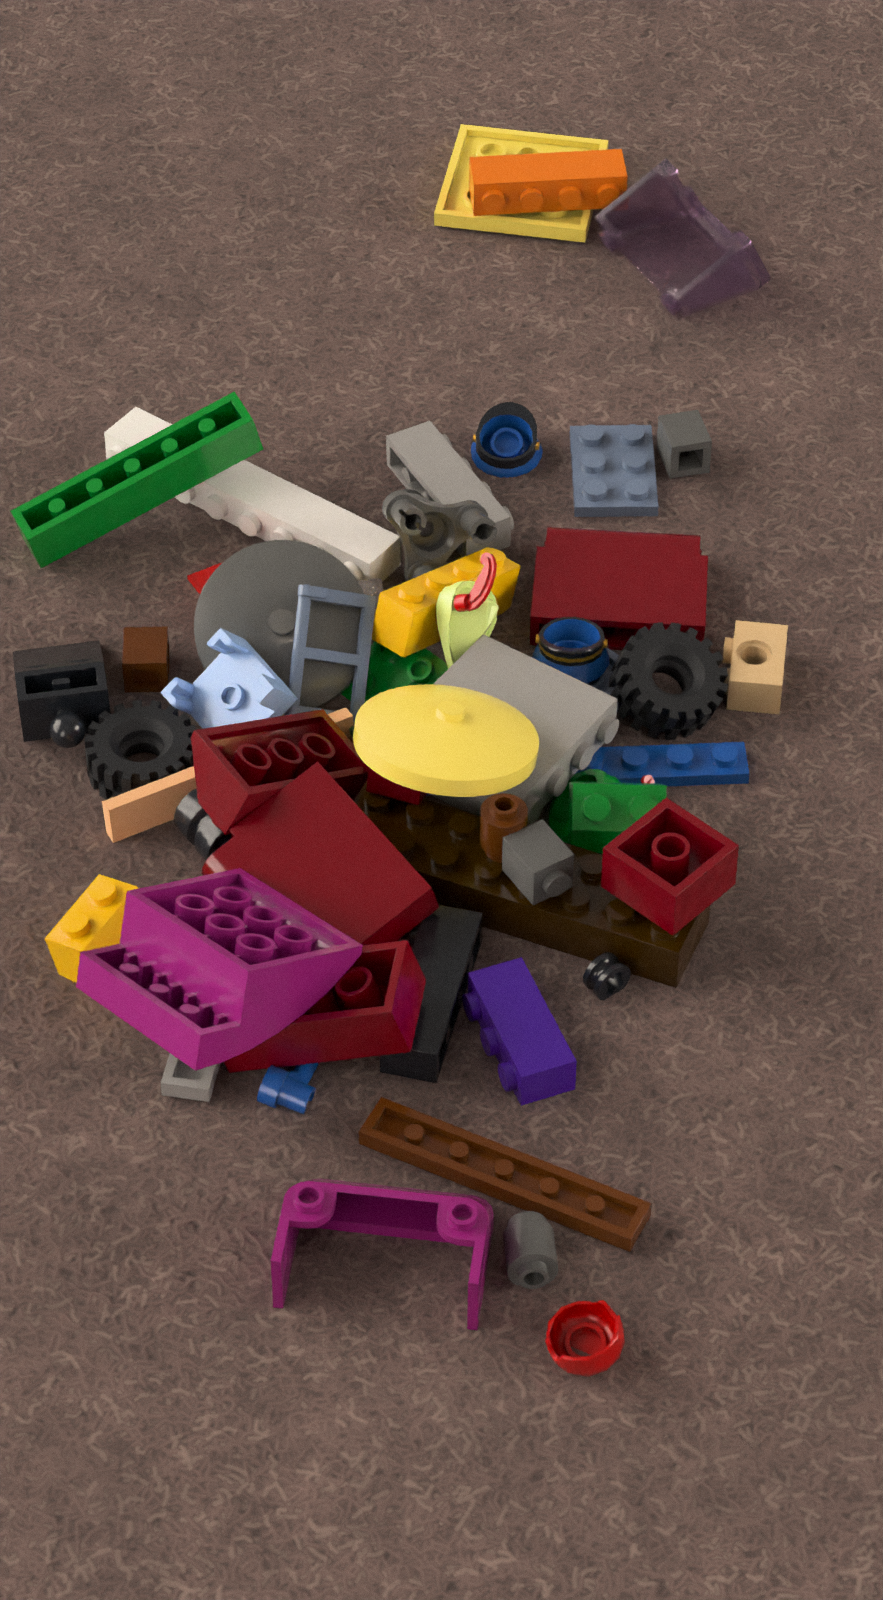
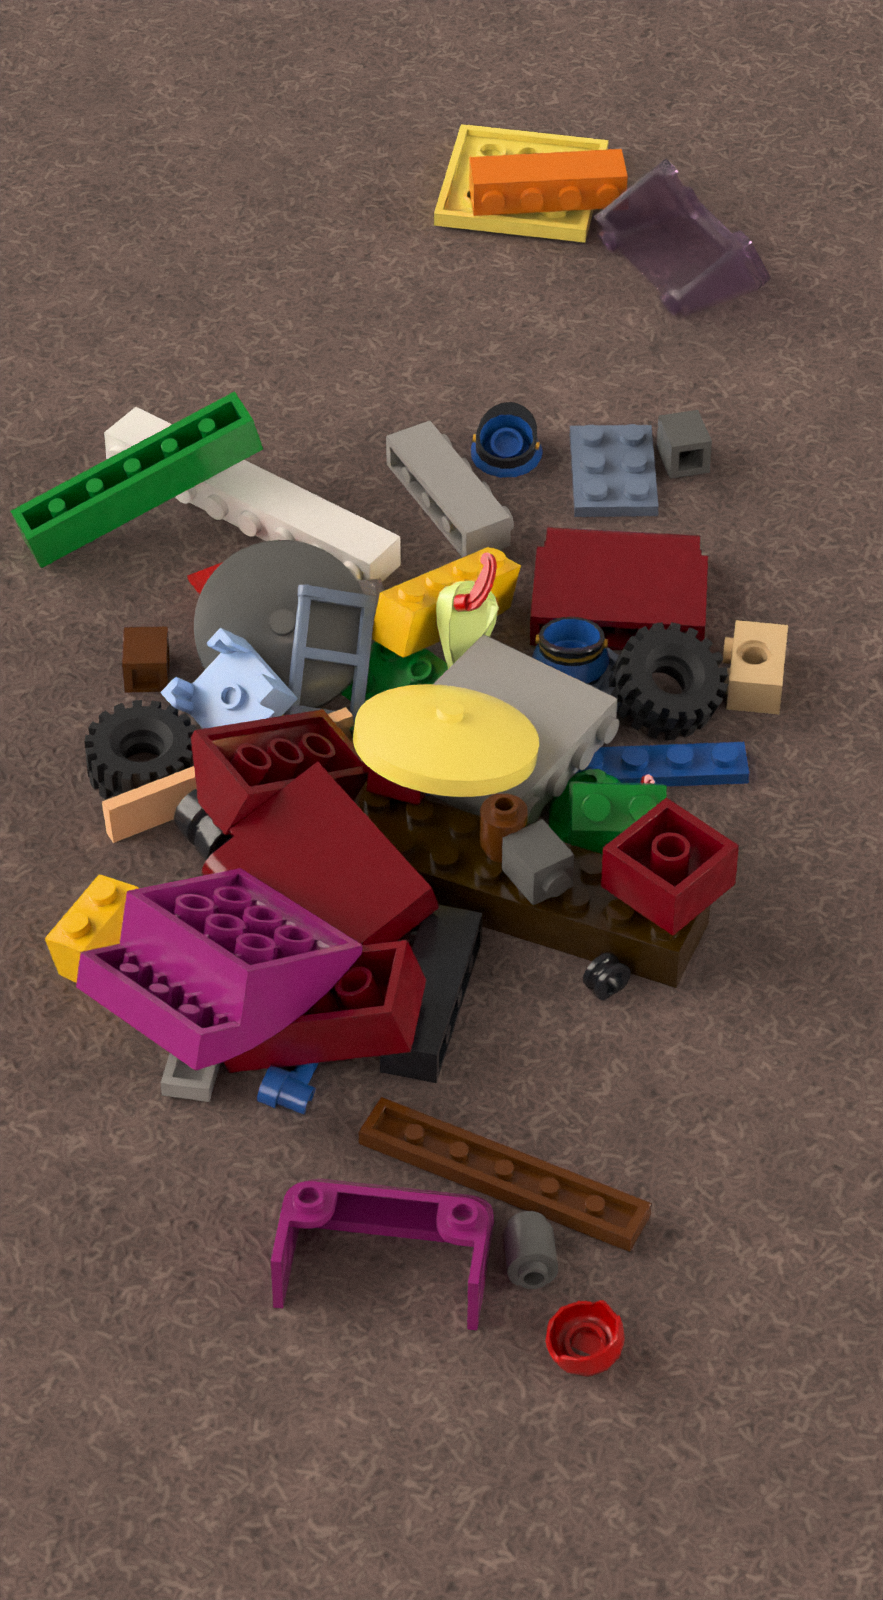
black slope [13,640,111,748] -> none
dark grey wheel [382,489,497,581] -> none
dark purple brick [462,957,577,1106] -> none

